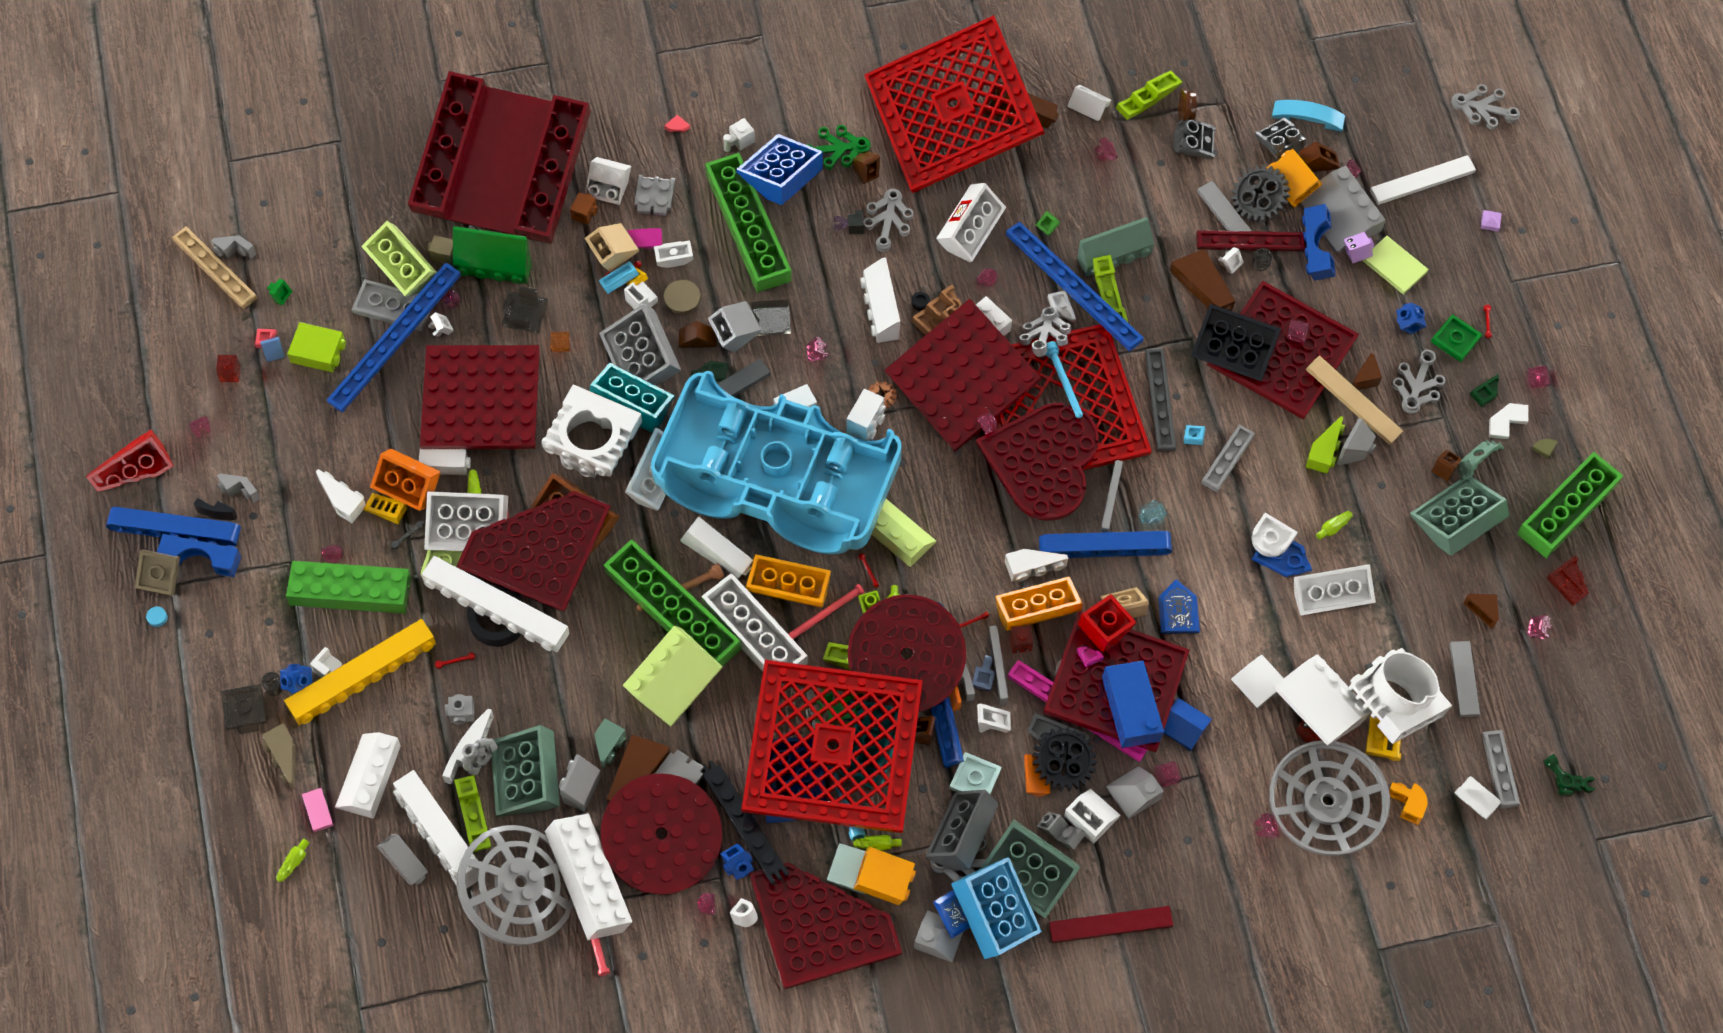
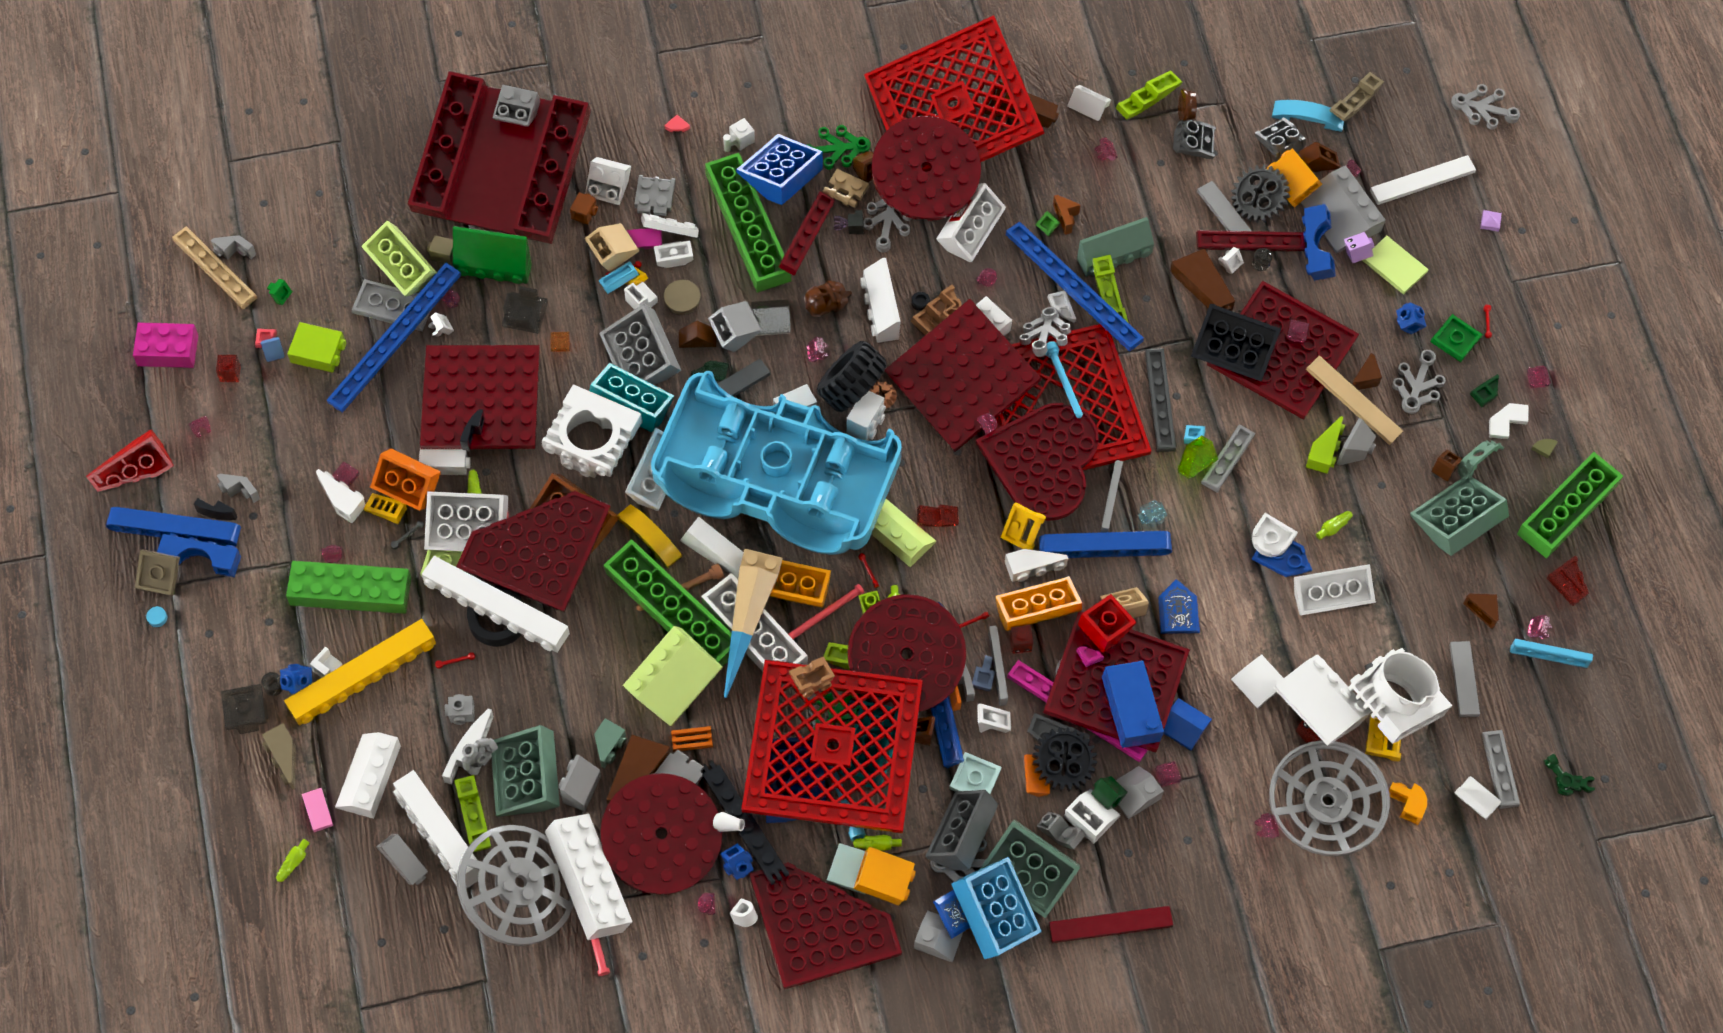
none -> dark pink brick [133,322,198,368]
none -> clear pink plate [332,461,359,487]
none -> black slope [460,409,485,451]
none -> light grey slope [493,85,540,127]
none -> yellow slope [618,504,682,568]
none -> white wing [641,213,699,238]
none -> orange tile [671,726,713,752]
none -> white cone [713,812,745,832]
none -> tan plate [724,549,783,698]
none -> dark red tile [779,191,835,276]
none -> medium nougat cylinder [789,656,835,698]
none -> reddish brown helmet [804,280,852,317]
none -> black tyre [817,341,887,412]
none -> tan plate [823,169,869,208]
none -> dark red plate [871,116,981,221]
none -> clear red slope [917,504,959,527]
none -> yellow plate [1000,503,1046,550]
none -> dark orange slope [1053,195,1081,235]
none -> dark green brick [1091,776,1128,810]
none -> clear neon green slope [1177,435,1219,479]
none -> dark tan slope [1330,72,1384,121]
none -> medium azure tile [1510,639,1593,668]

